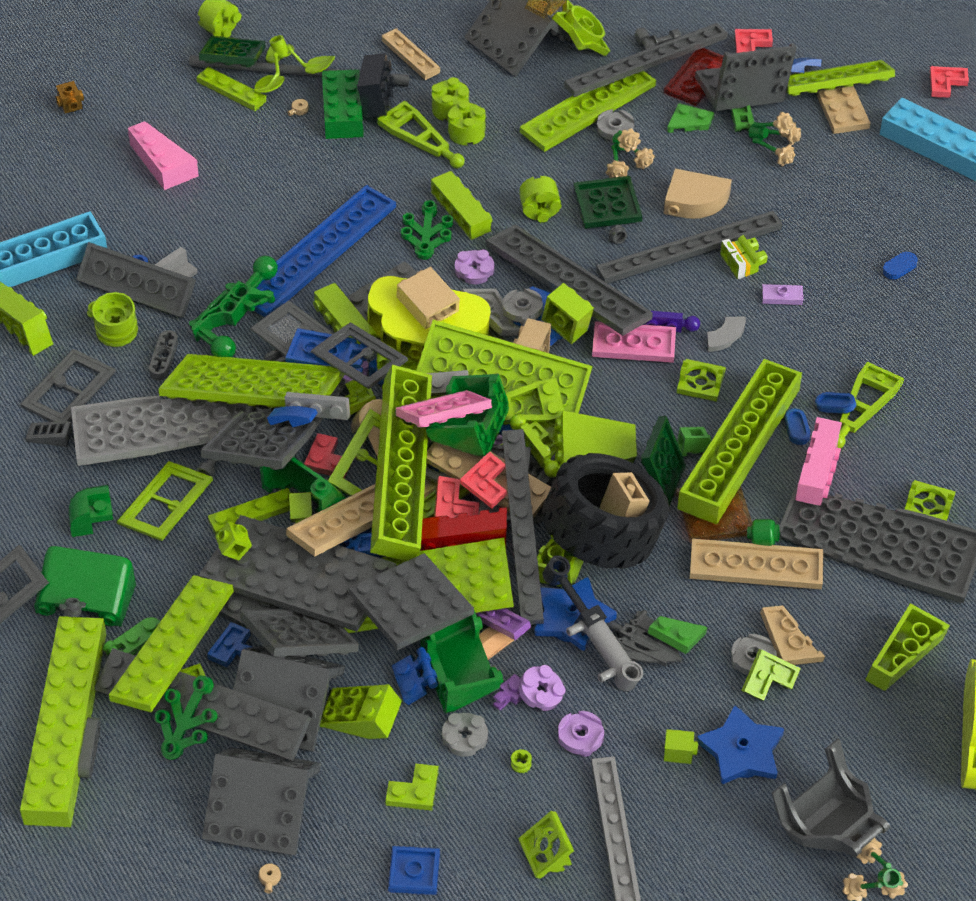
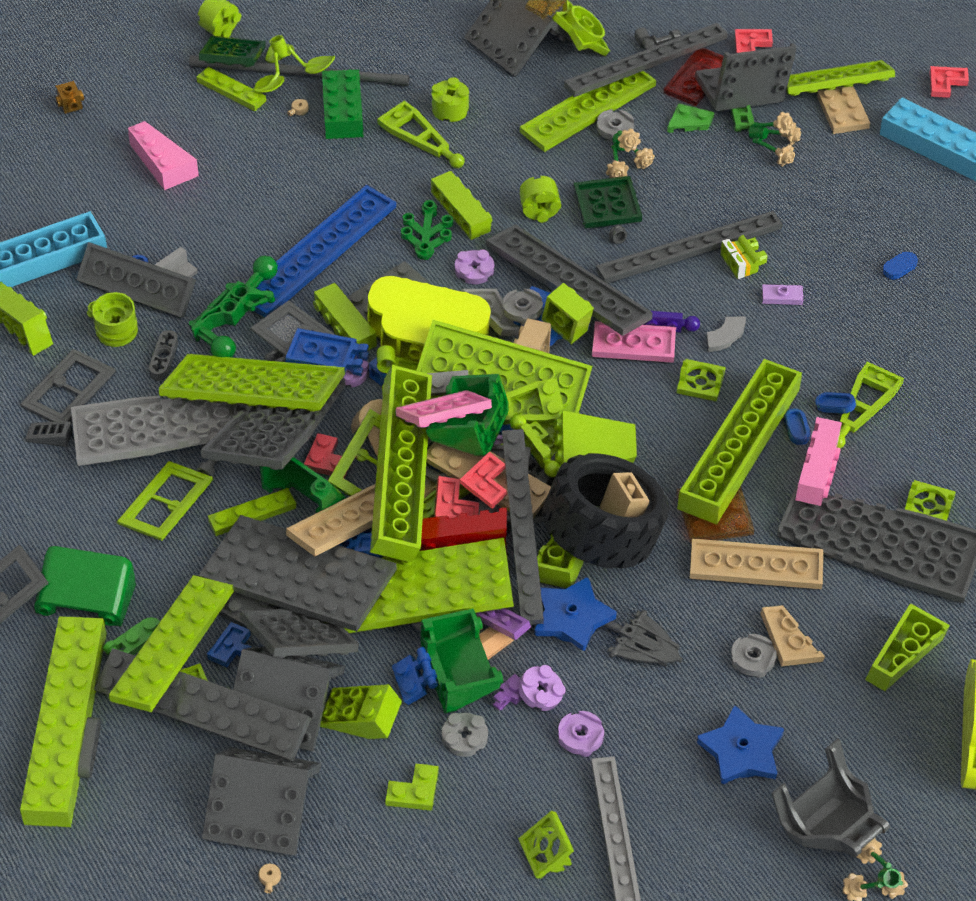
dark grey plate [59,598,86,617] -> none
green brick [68,485,113,537] -> none
green plant [155,676,218,760] -> none
lime brick [215,521,252,561] -> none
blue slope [267,406,318,428] -> none
light grey plate [285,392,350,420] -> none
lime brick [289,492,312,524] -> none
dark grey door [311,322,408,389] -> none
lime plate [345,380,377,416] -> none
dark grey plate [349,553,474,650] -> none
black brick [357,53,395,118] -> none
tan plate [382,28,440,80] -> none
blue tile [388,846,440,895] -> none
tan brick [397,267,460,330] -> none
lime brick [448,100,486,145] -> none
lime bush [511,749,532,773] -> none
light grey piece [542,555,643,691] -> none
dark green plate [641,416,686,506] -> none
bright green wing [647,616,707,654] -> none
tan brick [664,169,732,219] -> none
lime brick [664,729,698,764] -> none
bright green brick [677,427,711,456] -> none
lime plate [741,649,801,701] -> none
green head [747,519,780,546] -> none
slope [791,57,822,73] -> none

